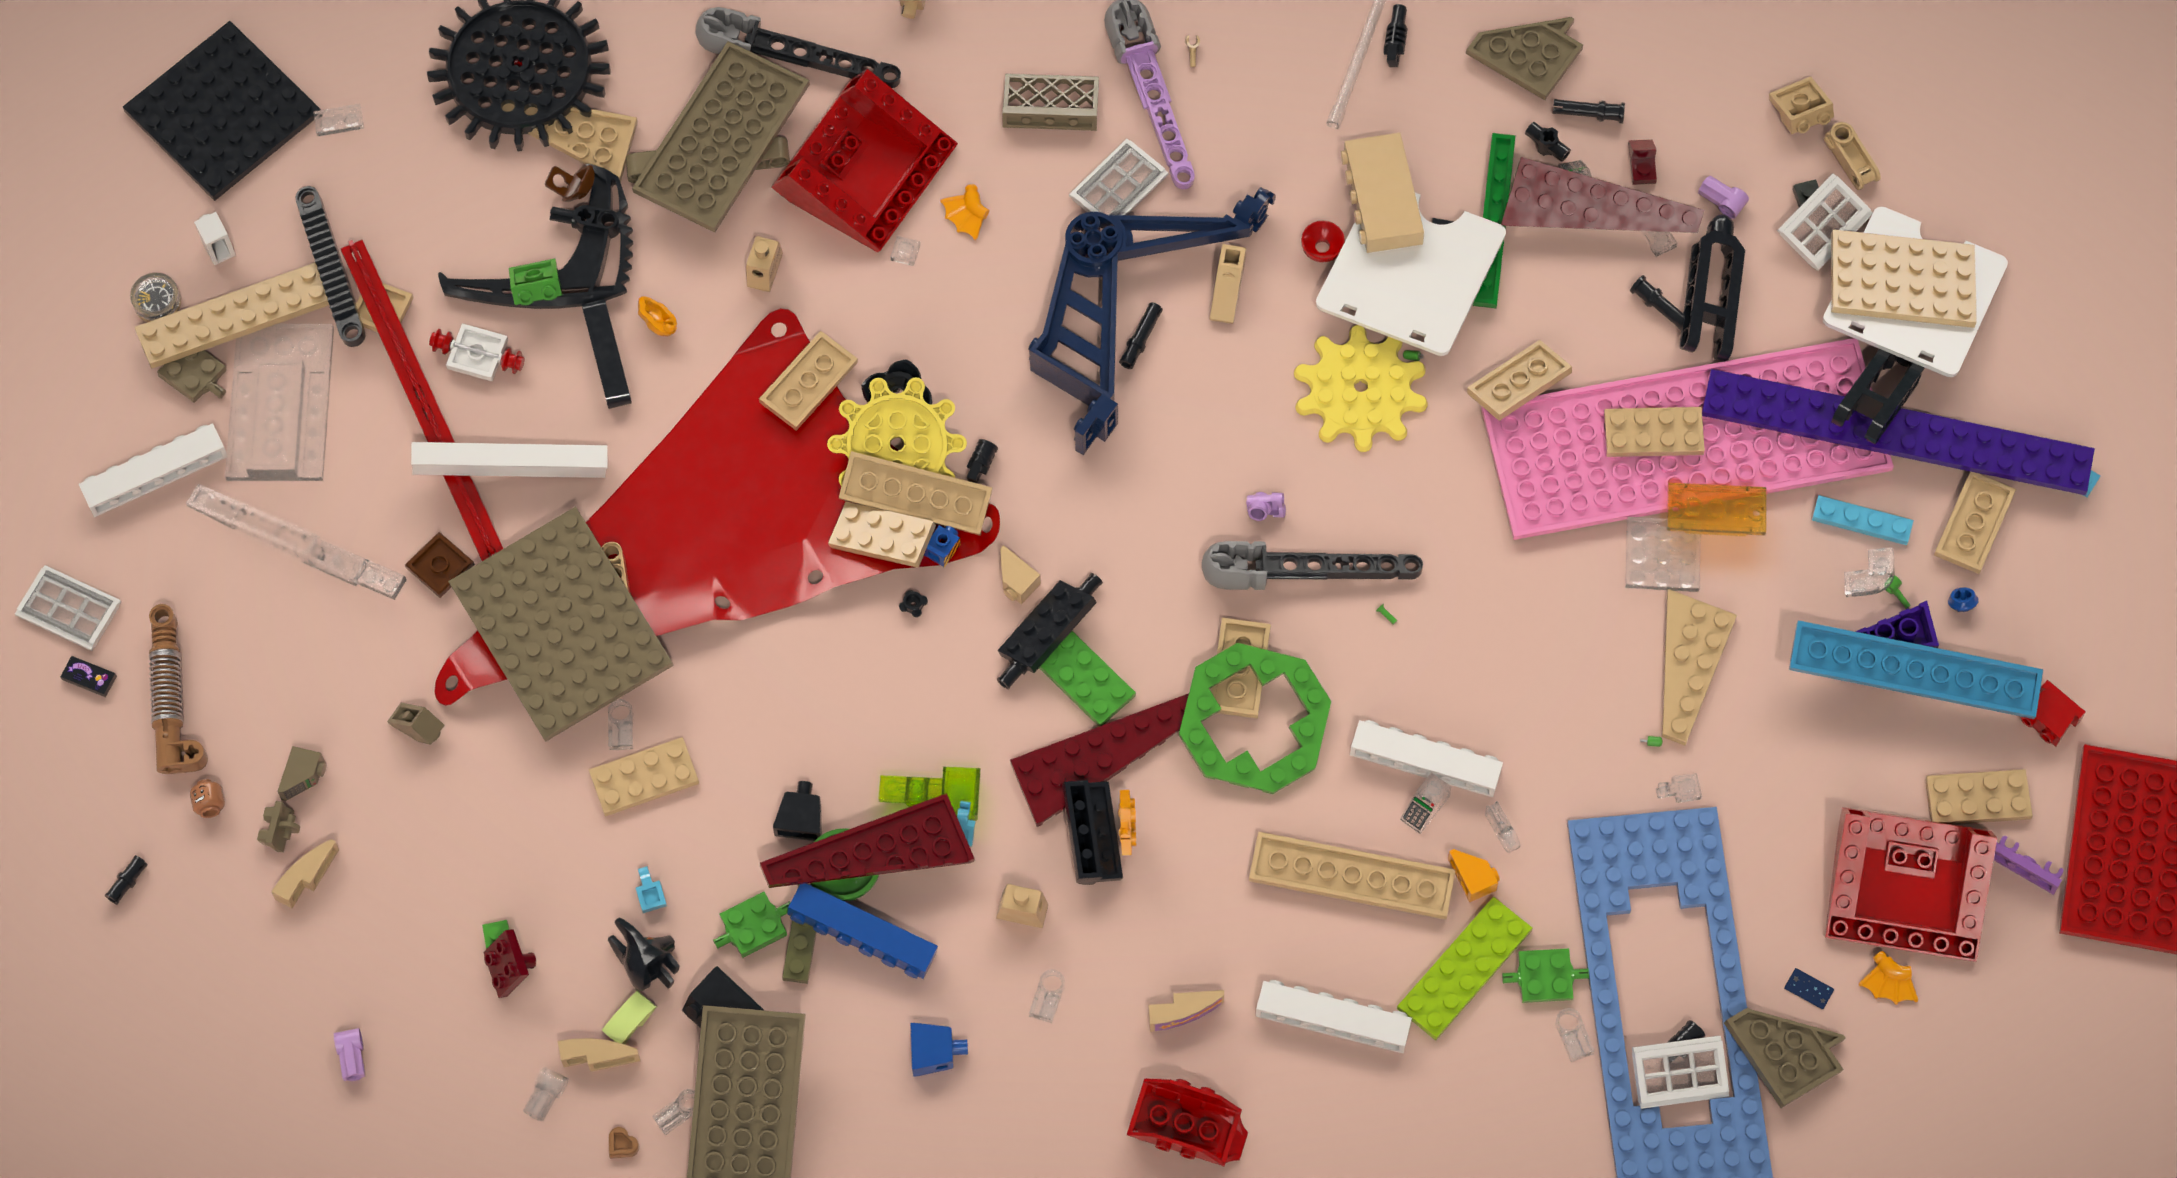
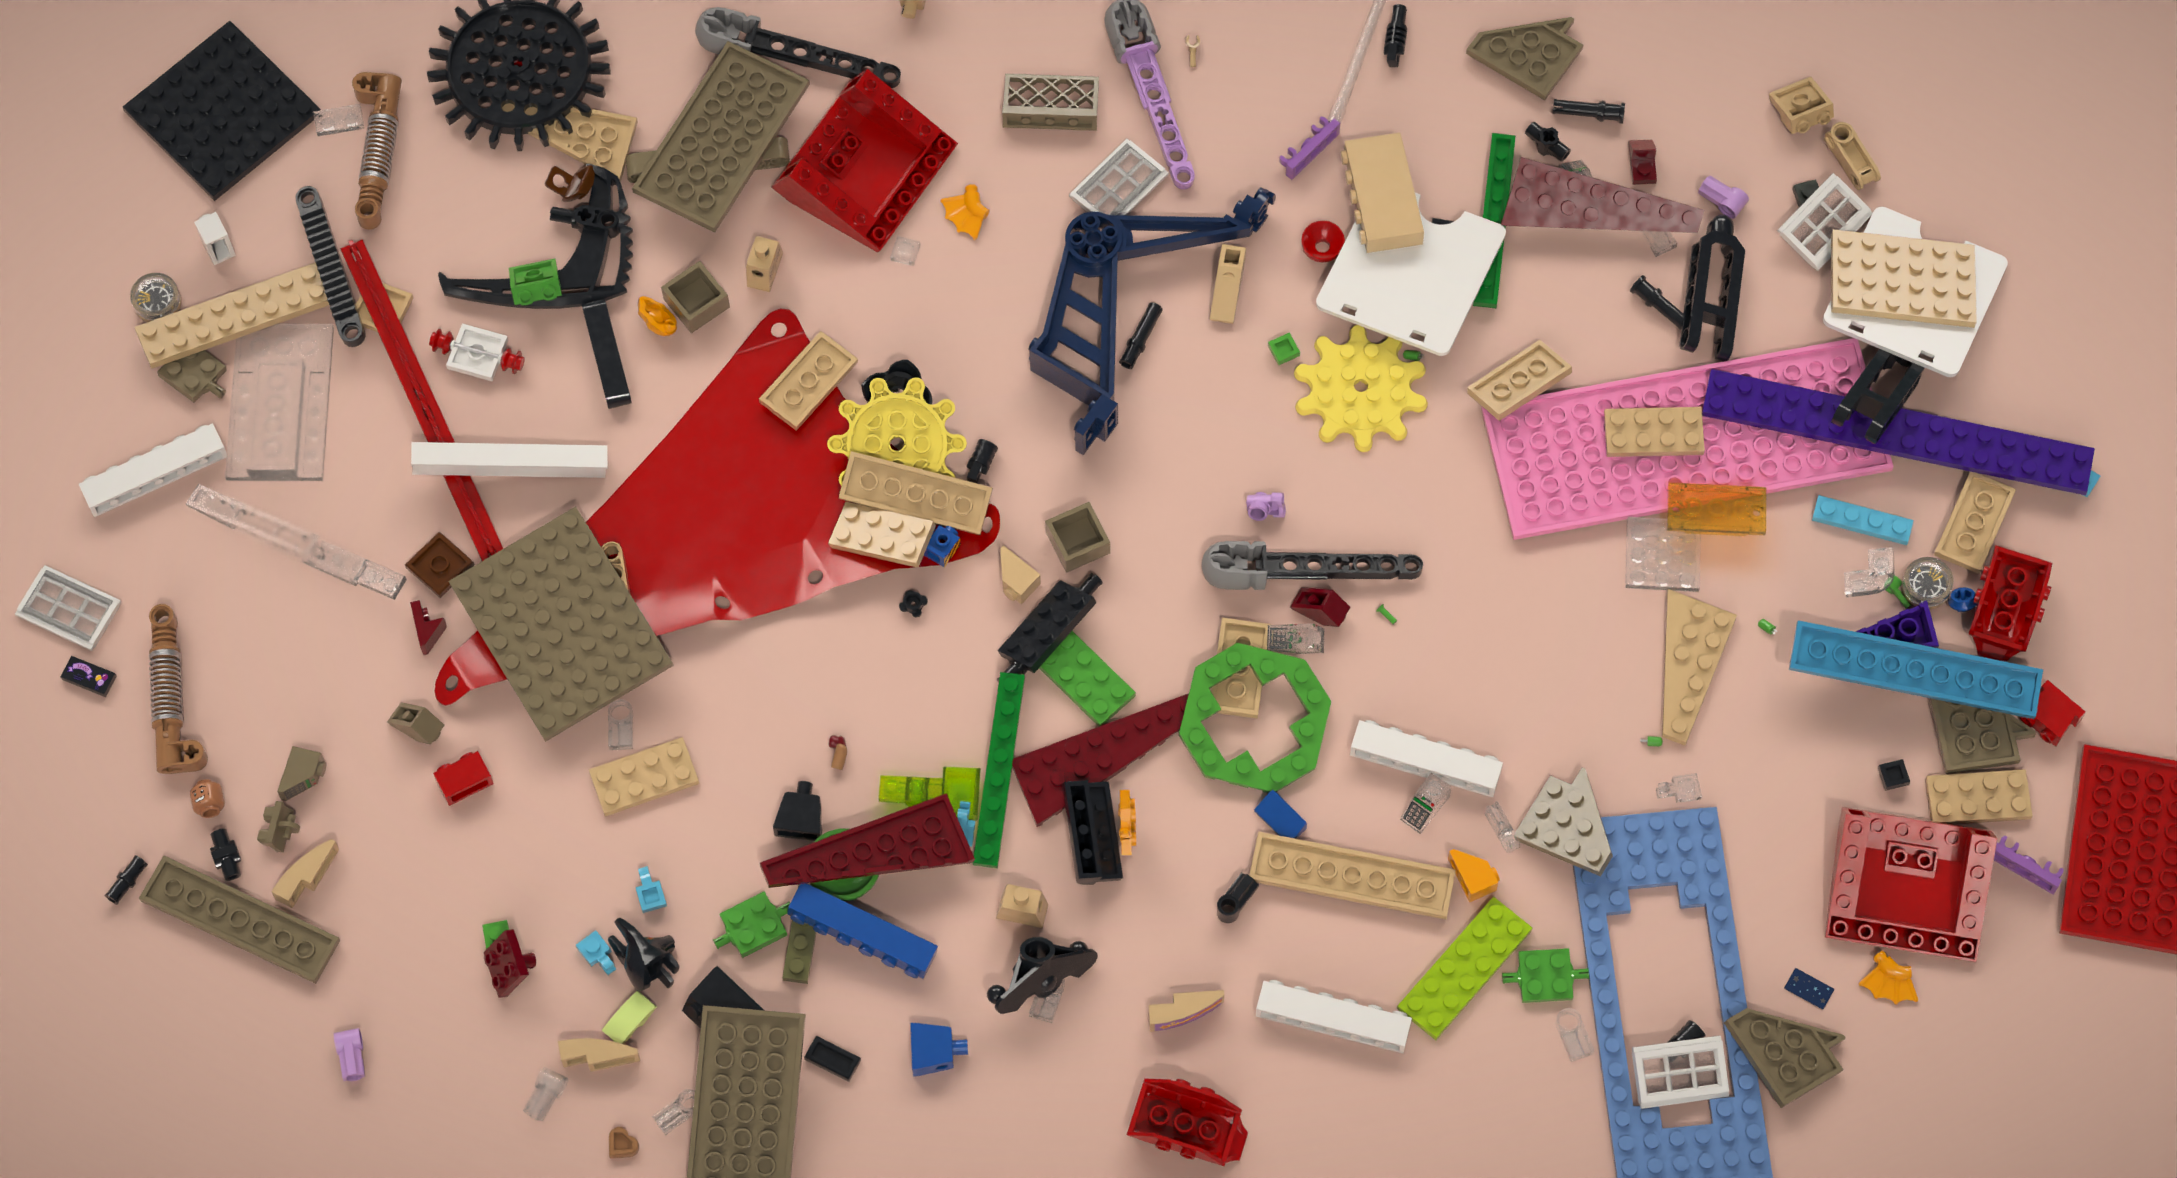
none -> dark tan plate [139,856,340,984]
none -> black axle [210,829,241,881]
none -> medium nougat piece [352,72,402,230]
none -> dark red slope [410,600,447,655]
none -> red piece [433,751,494,806]
none -> medium azure plate [576,930,616,975]
none -> dark tan piece [661,261,730,334]
none -> black tile [804,1036,861,1082]
none -> medium nougat arm [828,735,847,770]
none -> green plate [973,672,1025,868]
none -> black piece [987,937,1098,1014]
none -> dark tan piece [1045,502,1110,573]
none -> black piece [1217,873,1259,923]
none -> blue slope [1254,790,1307,839]
none -> clear slope [1267,623,1325,654]
none -> bright green plate [1268,332,1300,365]
none -> medium lavender plate [1279,116,1340,180]
none -> dark red slope [1290,587,1351,627]
none -> wing [1513,768,1613,877]
none -> bright green piece [1758,619,1778,635]
none -> black plate [1878,759,1910,791]
none -> clear piece [1901,557,1954,609]
none -> dark tan wing [1929,698,2036,774]
none -> red slope [1969,545,2053,662]

